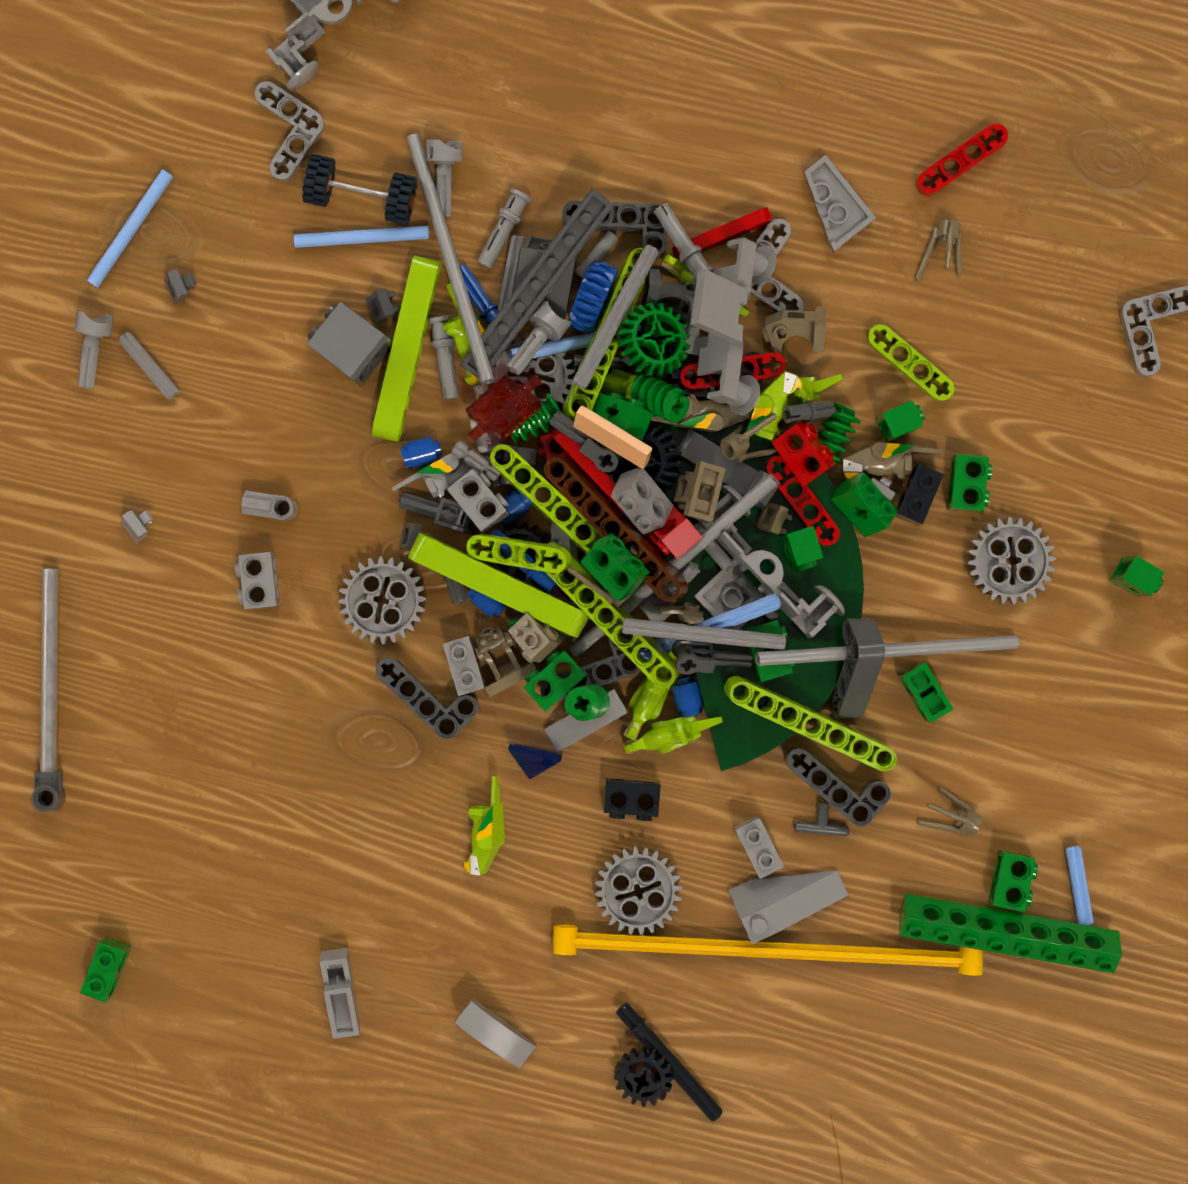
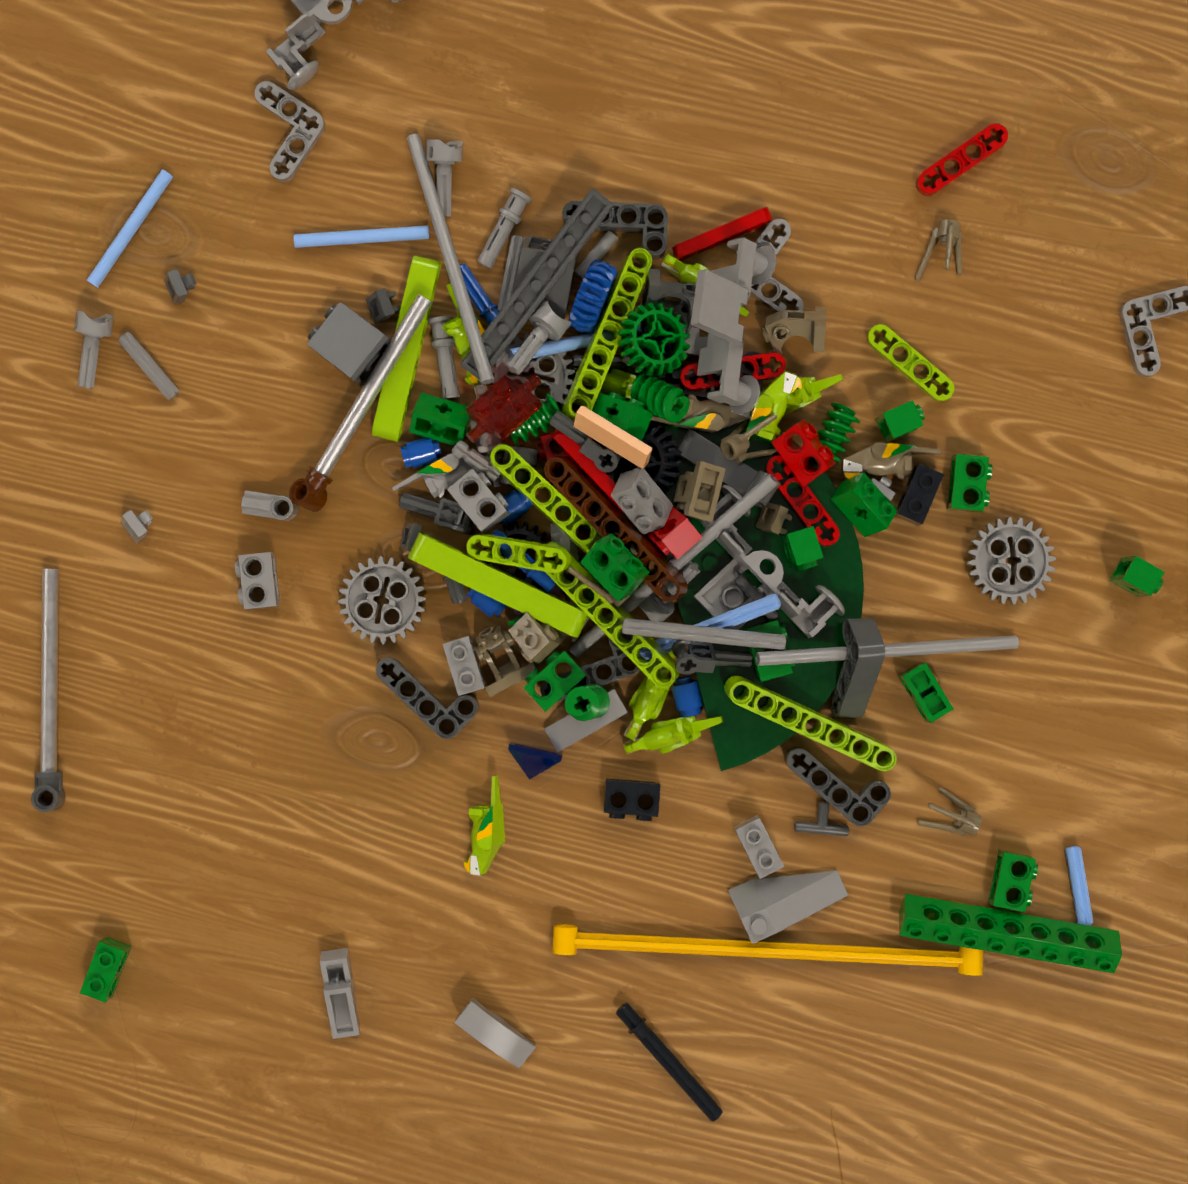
black axle [302,154,417,225] -> none
light grey axle [573,245,658,389] -> none
light grey gear [594,846,682,935] -> none
black gear [614,1046,674,1107] -> none
light grey pin [653,203,714,283] -> none
dark tan plate [655,602,704,624] -> none
light grey piece [694,523,734,572] -> none
dark grey axle [782,400,836,423] -> none
light grey wing [804,155,876,253] -> none
none -> flat silver piece [289,294,432,512]
none -> green brick [409,392,473,446]

